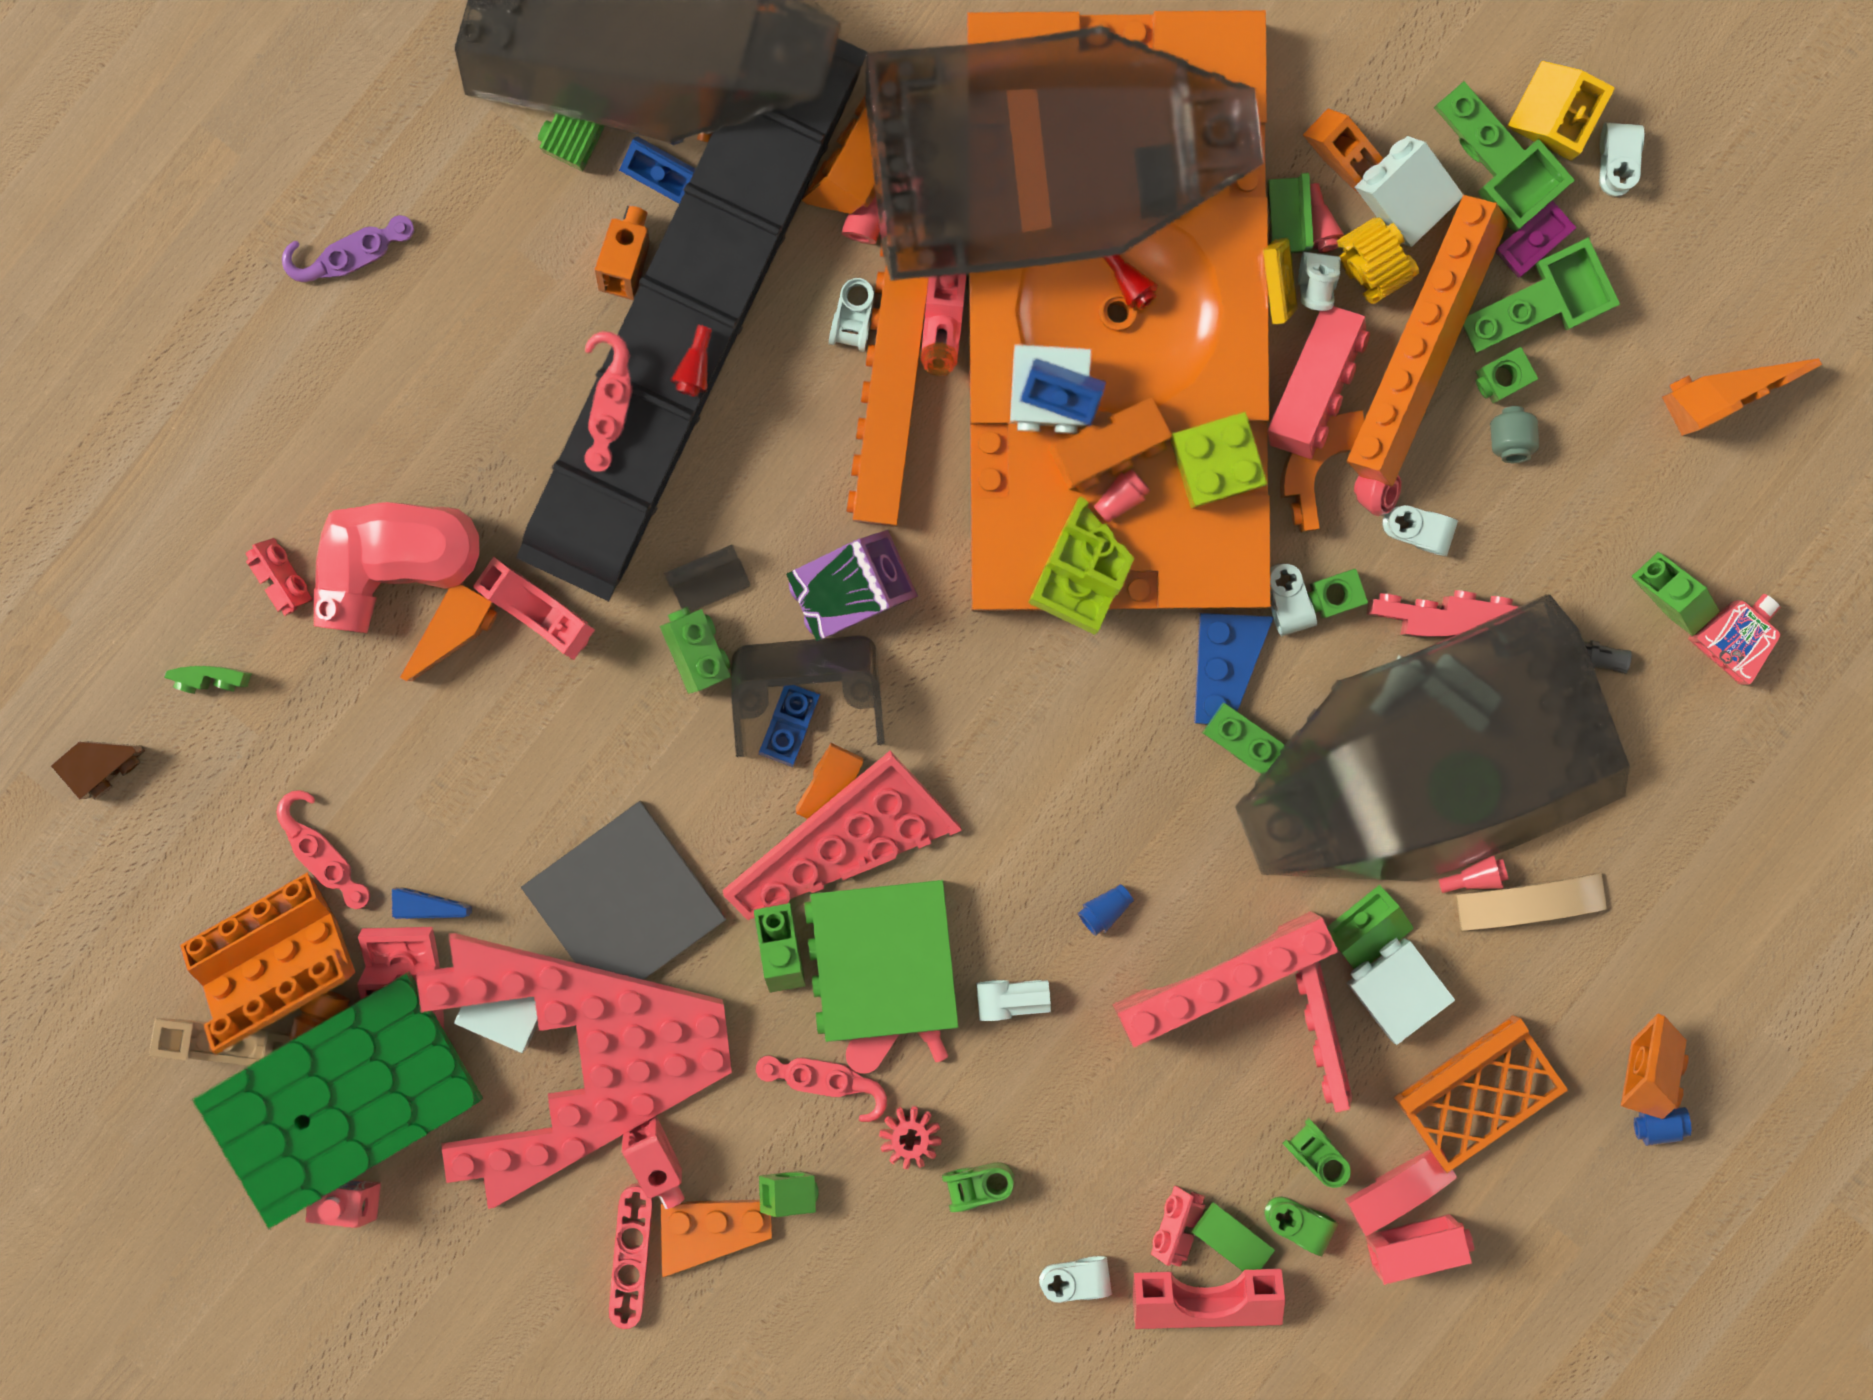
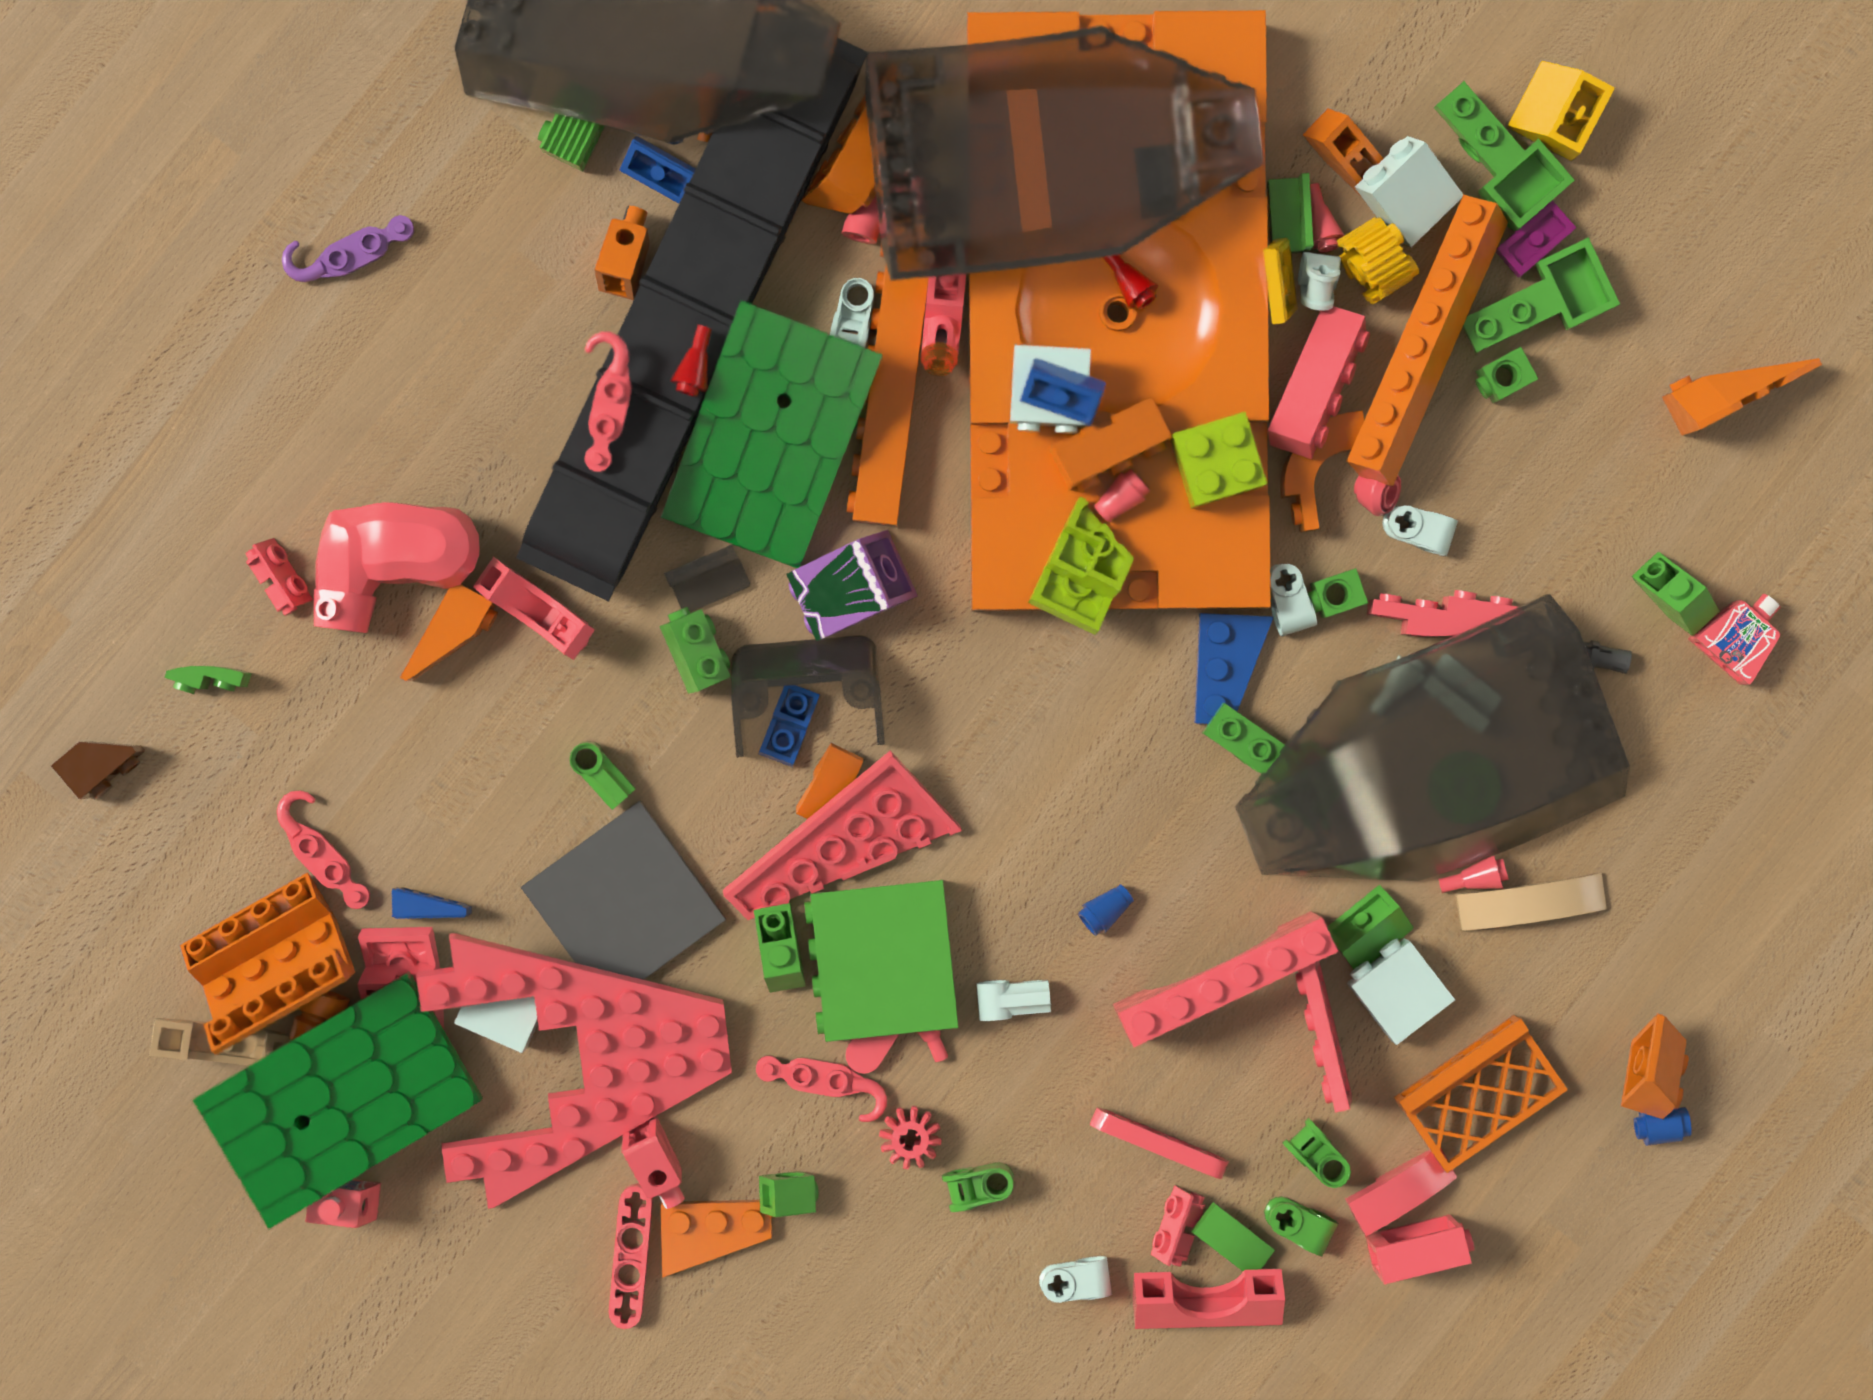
sand green head [1490,406,1539,464] -> none
light aqua piece [1599,123,1644,197] -> none
none -> bright green piece [569,741,636,810]
none -> green piece [661,301,882,569]
none -> coral beam [1090,1107,1229,1179]

